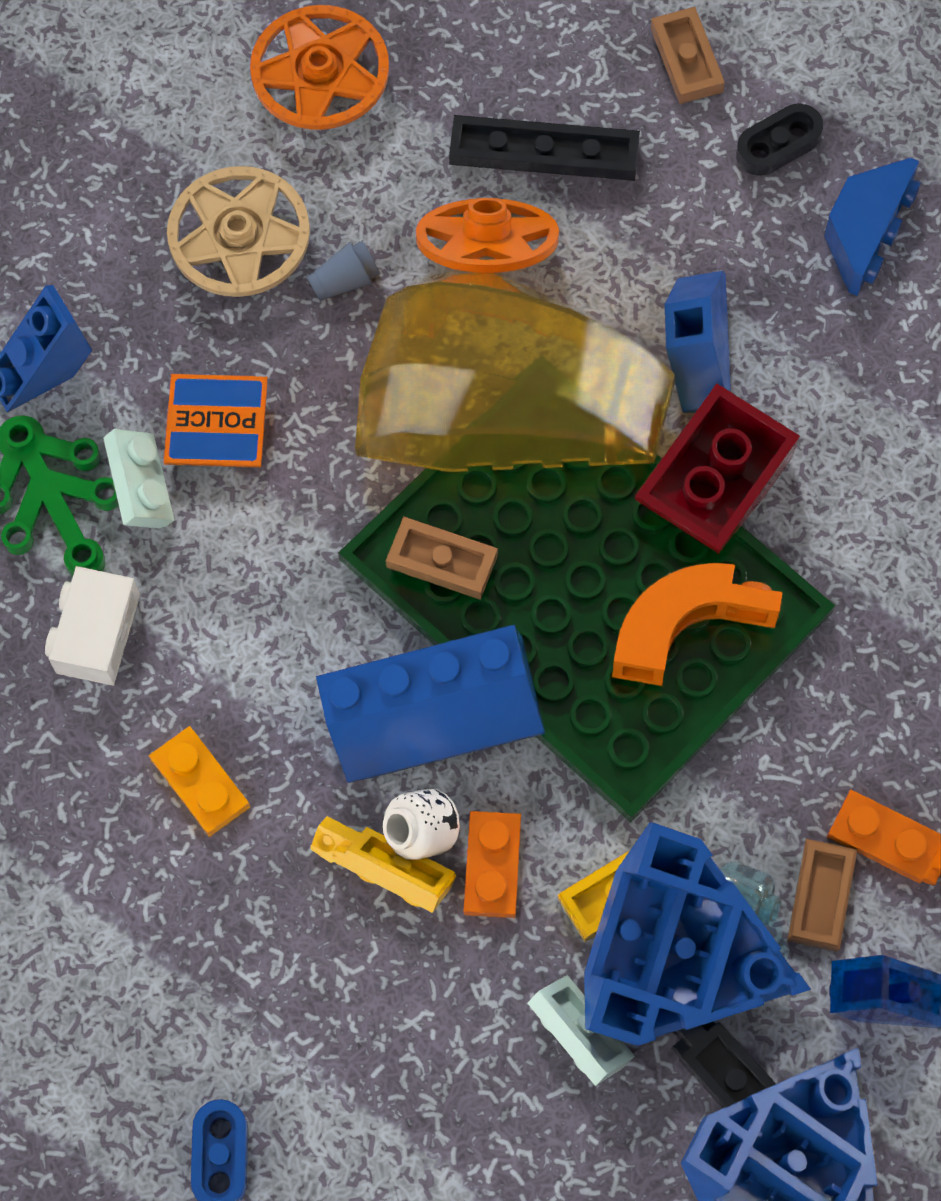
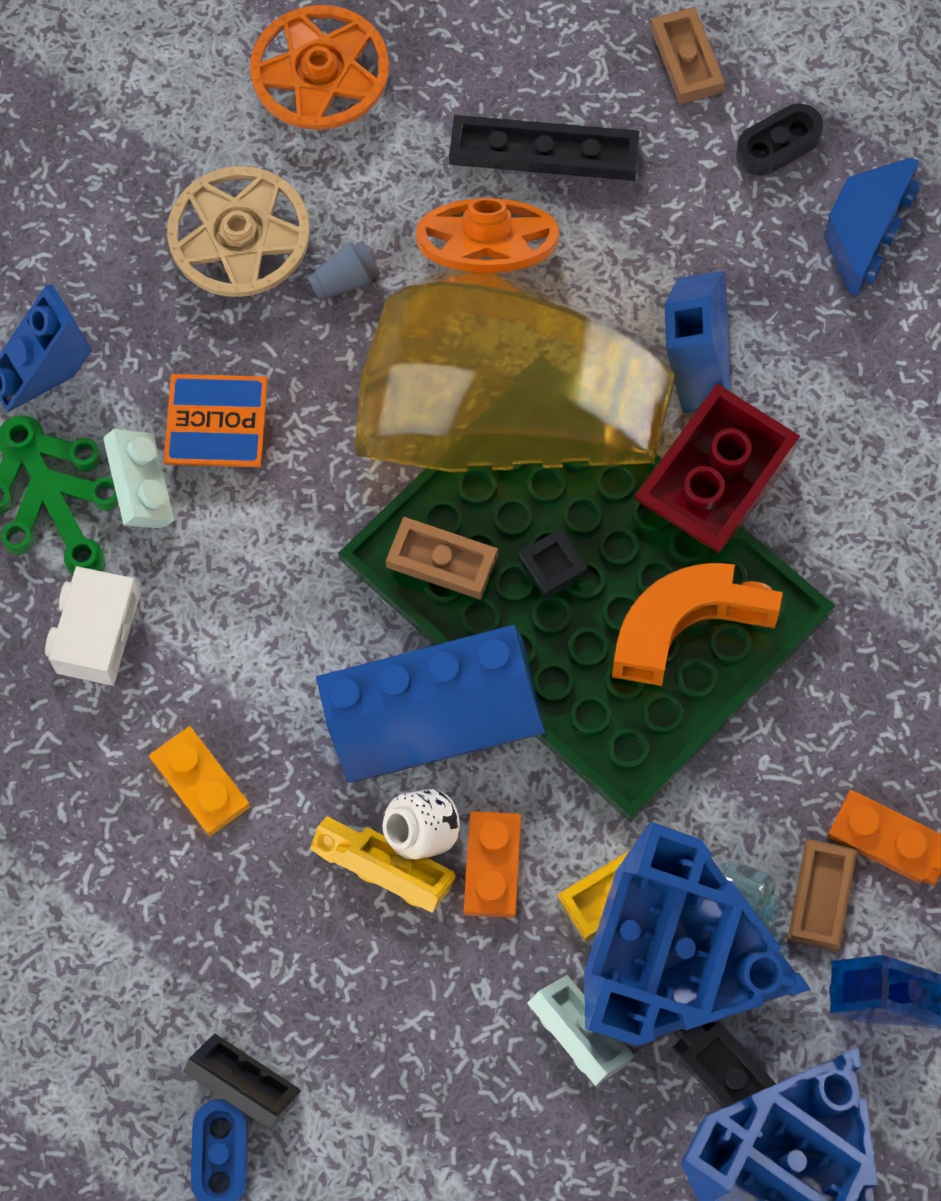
none -> black plate [183,1033,302,1130]
none -> black plate [518,528,588,600]

